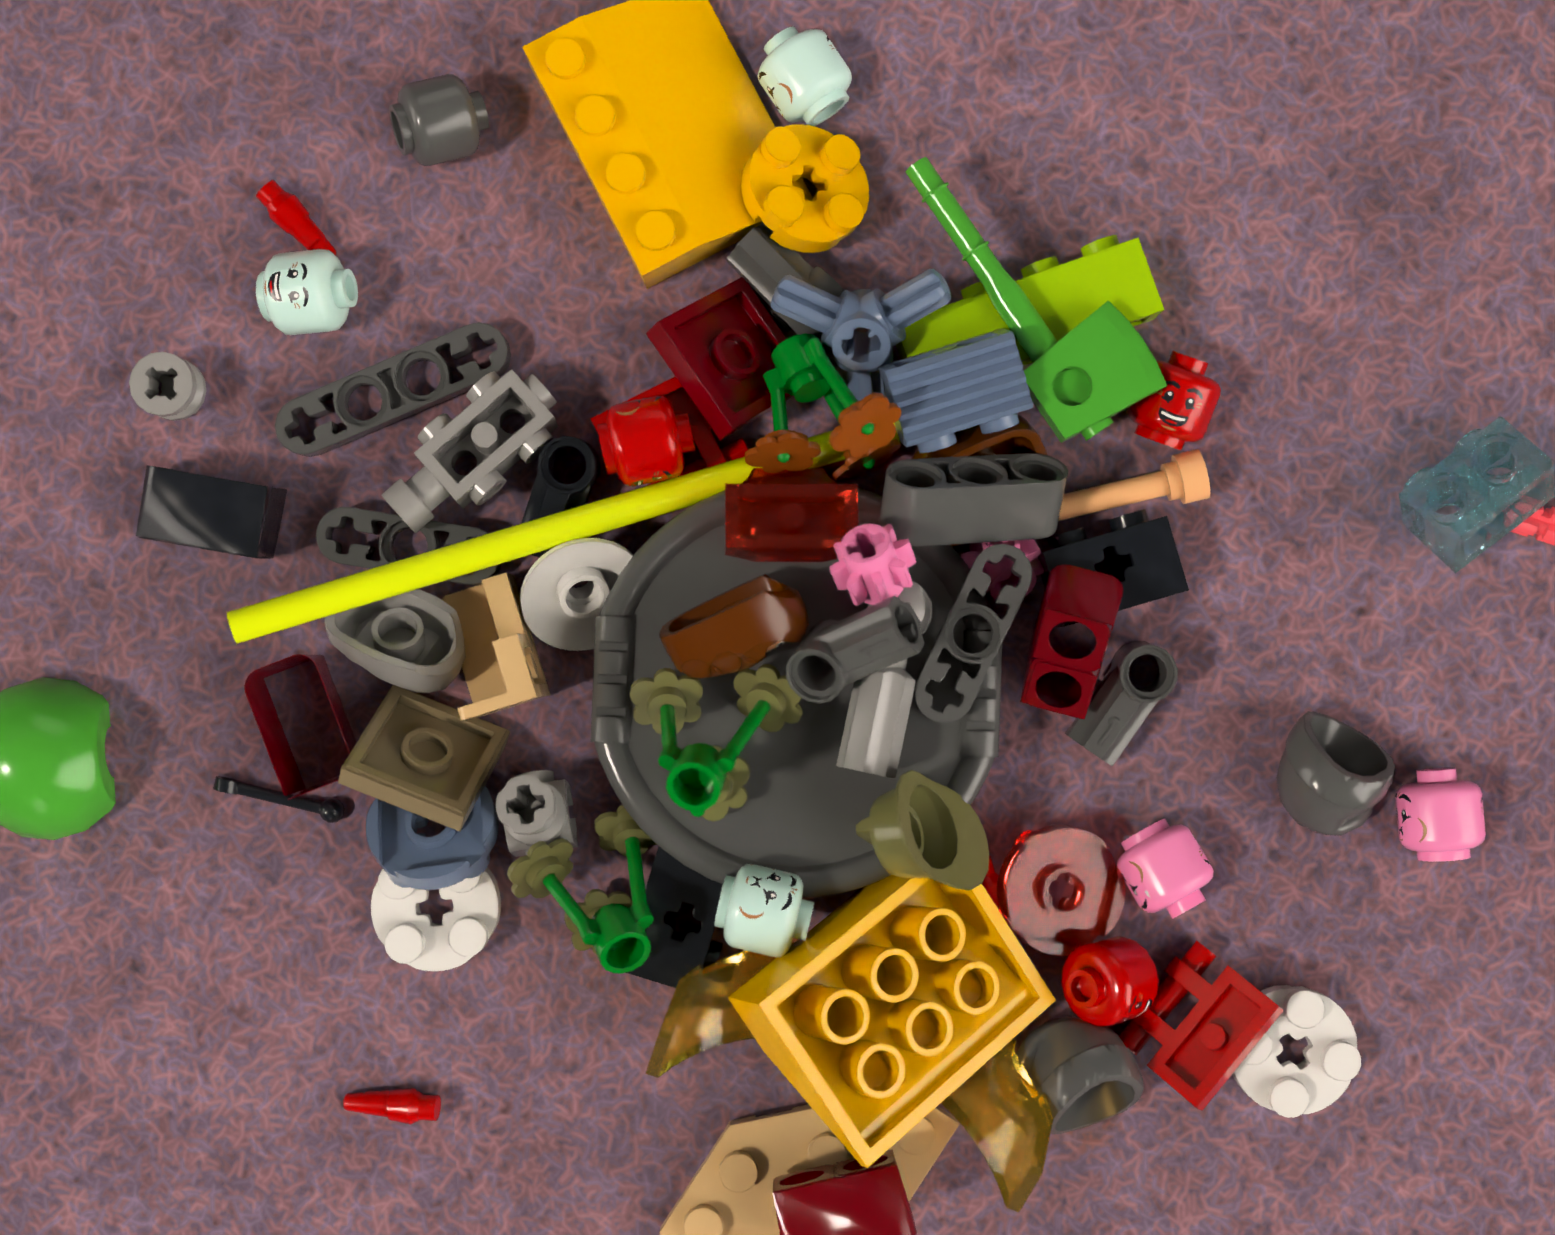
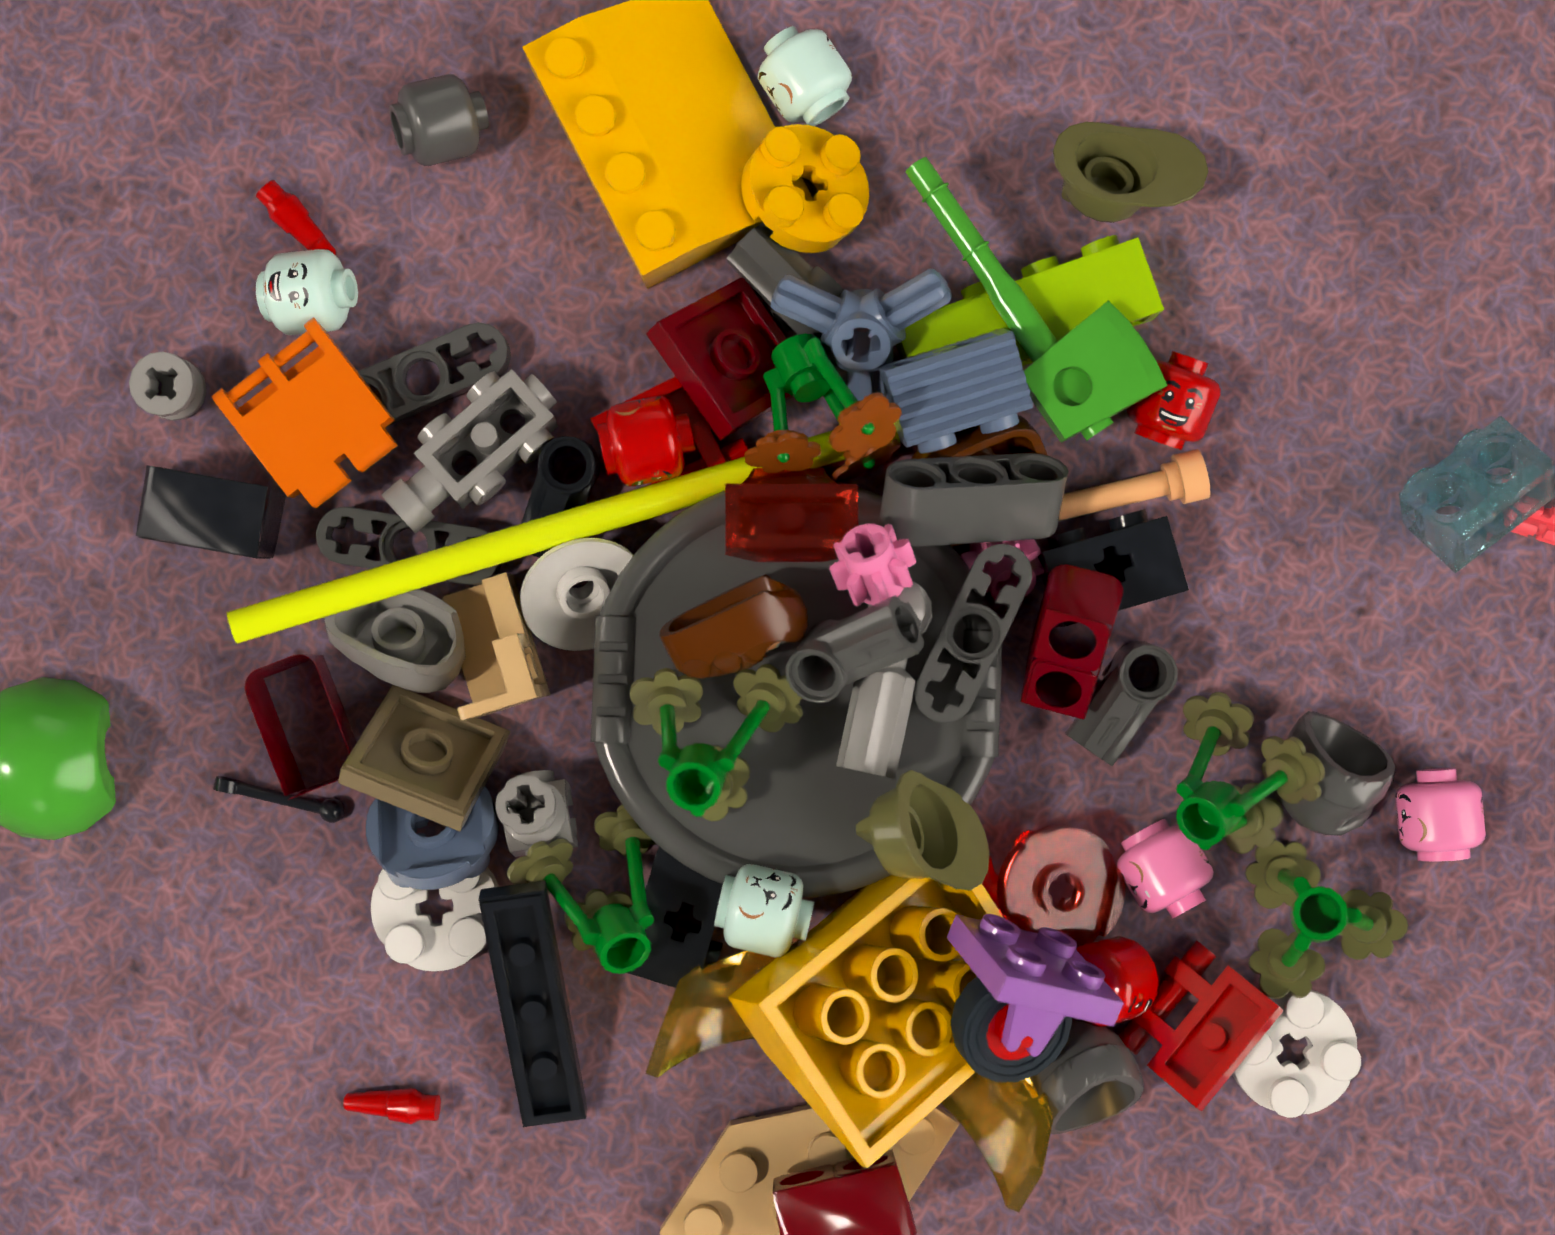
none -> orange plate [211,317,398,508]
none -> black tile [478,880,587,1127]
none -> medium lavender plate [946,914,1124,1082]
none -> olive piece [1053,121,1208,223]
none -> plant [1176,692,1325,854]
none -> olive plant [1245,840,1409,999]

